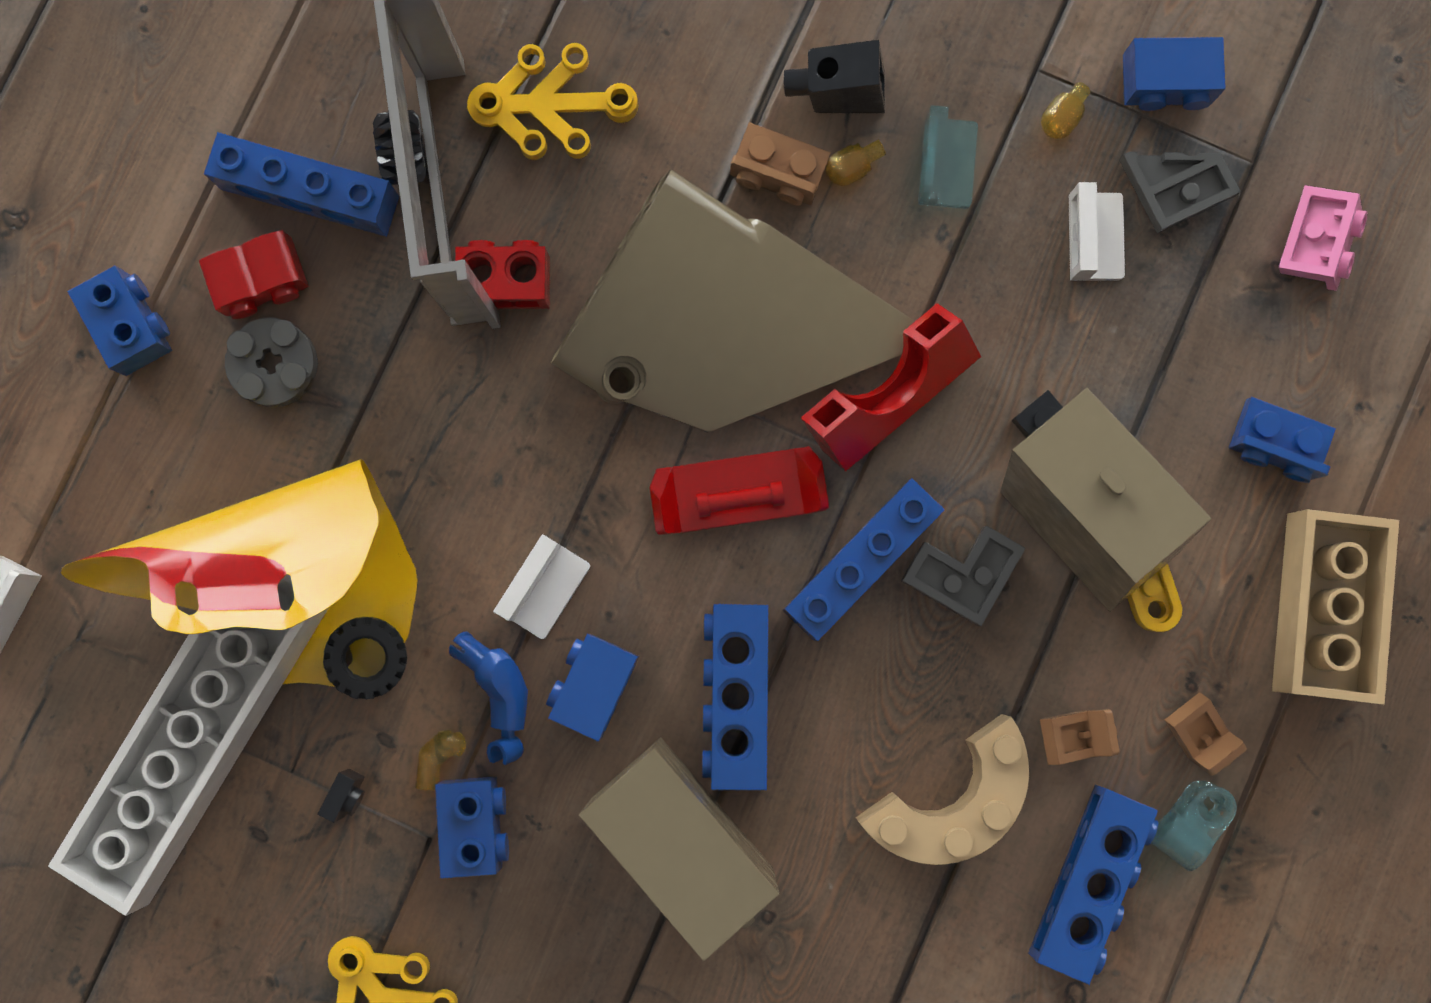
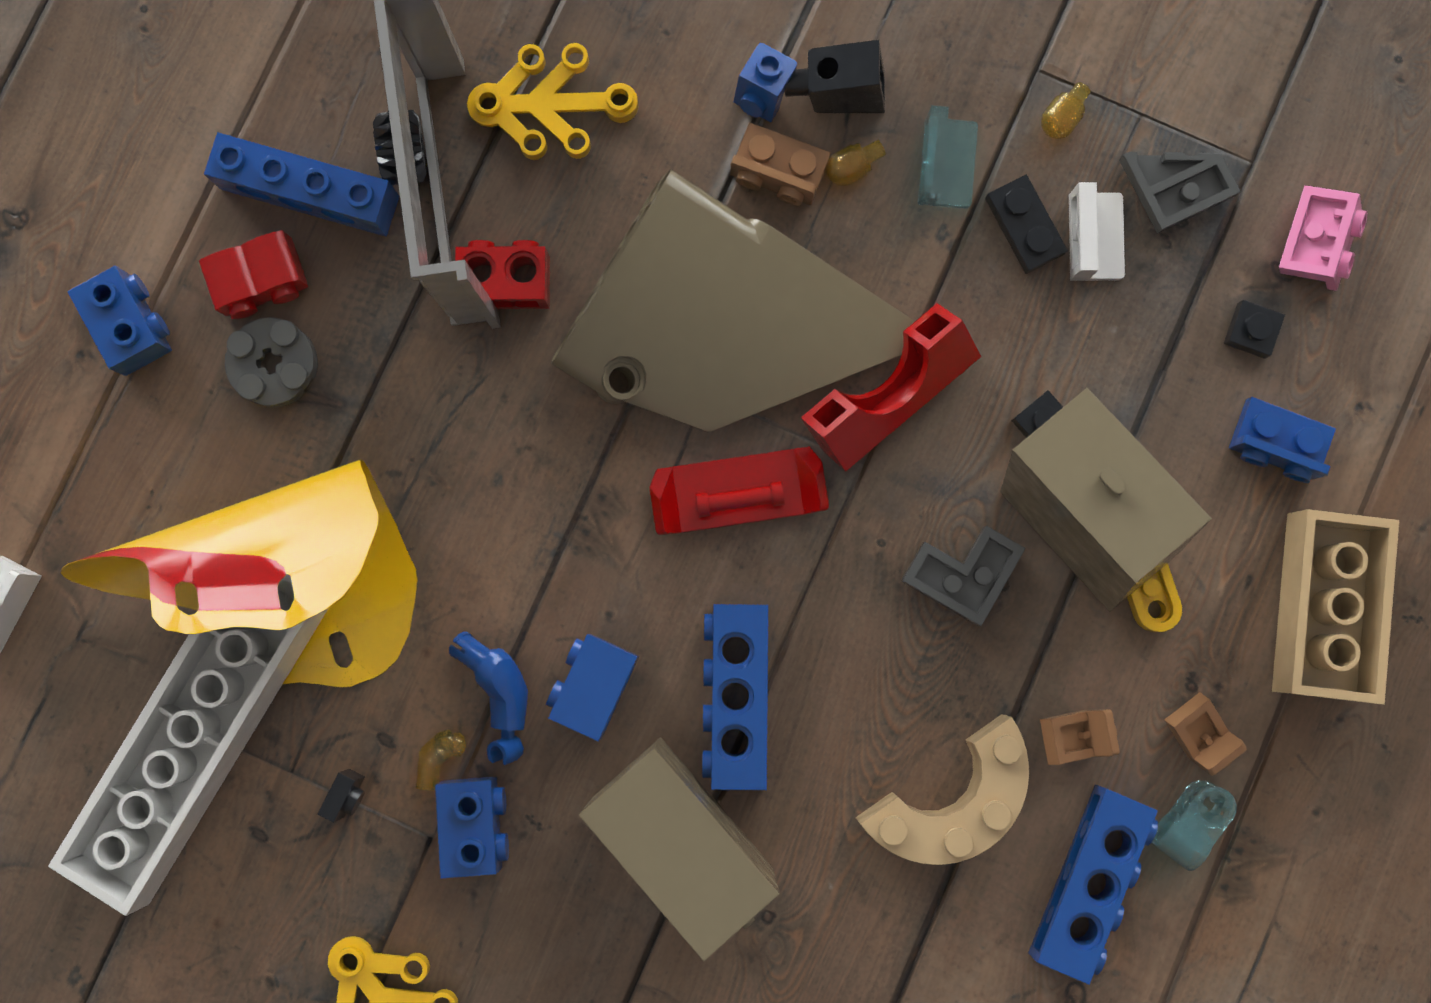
black tyre [323,617,407,700] -> none
white panel [493,534,590,639] -> none
blue brick [783,478,945,641] -> none
blue brick [1123,37,1226,111] -> none
none -> blue bracket [733,43,797,123]
none -> black plate [985,174,1068,274]
none -> black plate [1224,300,1285,359]

